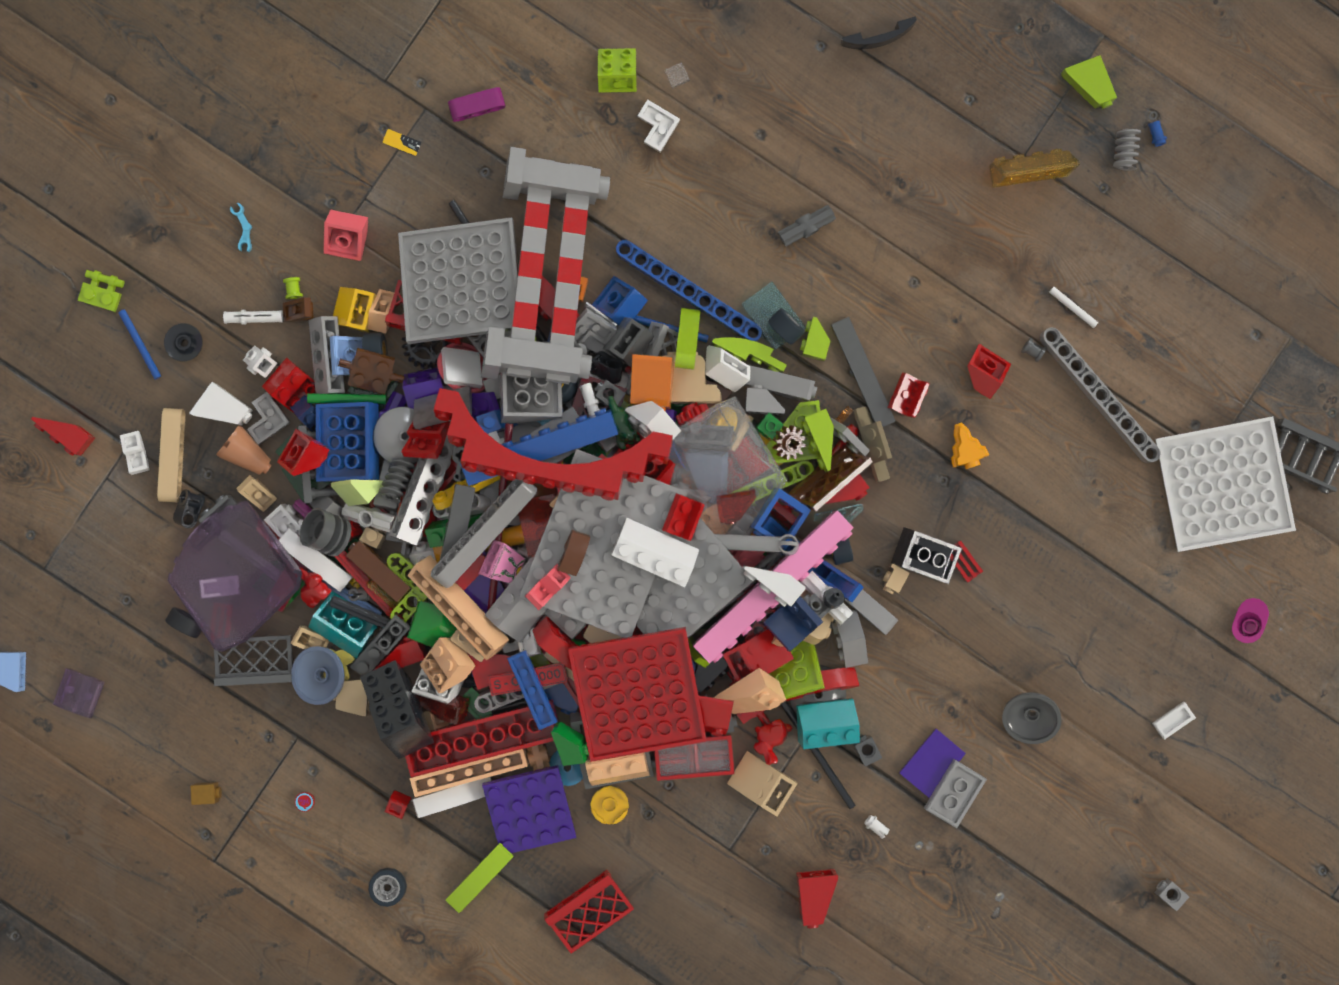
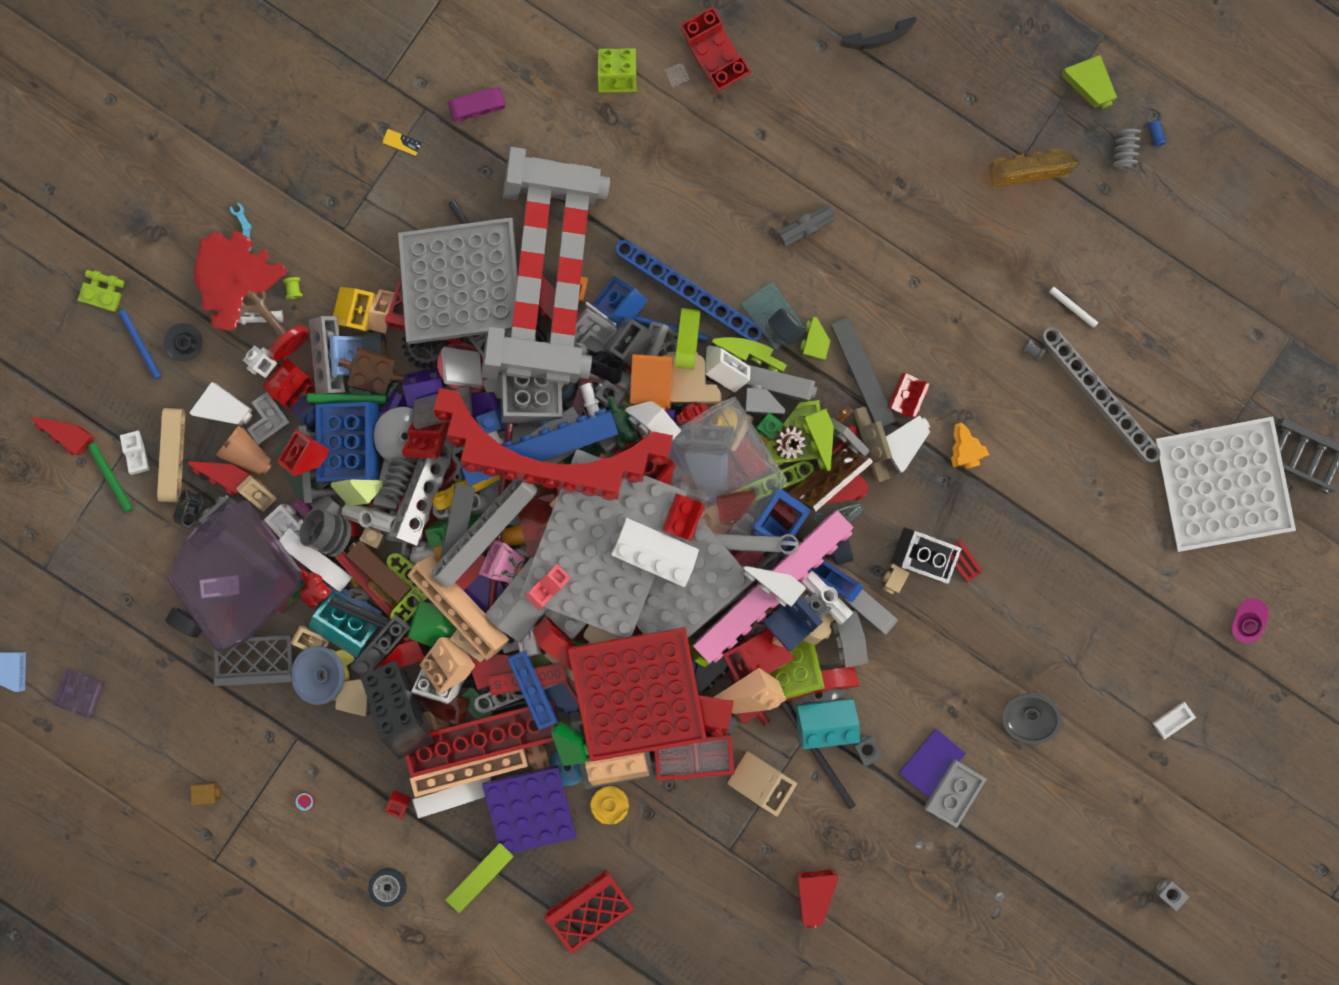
reddish brown slope [283,298,314,322] -> none
coral slope [324,210,368,261] -> none
reddish brown slope [557,530,590,576] -> none
white plate [638,99,680,153] -> none
red animal [753,719,793,765] -> none
black tile [823,588,844,609] -> none
white pin [864,815,890,839] -> none
red slope [967,344,1011,399] -> none
none -> green piece [87,442,133,513]
none -> red slope [188,462,253,495]
none -> red plant [193,231,310,361]
none -> red slope [680,7,751,92]
none -> white slope [886,416,930,473]

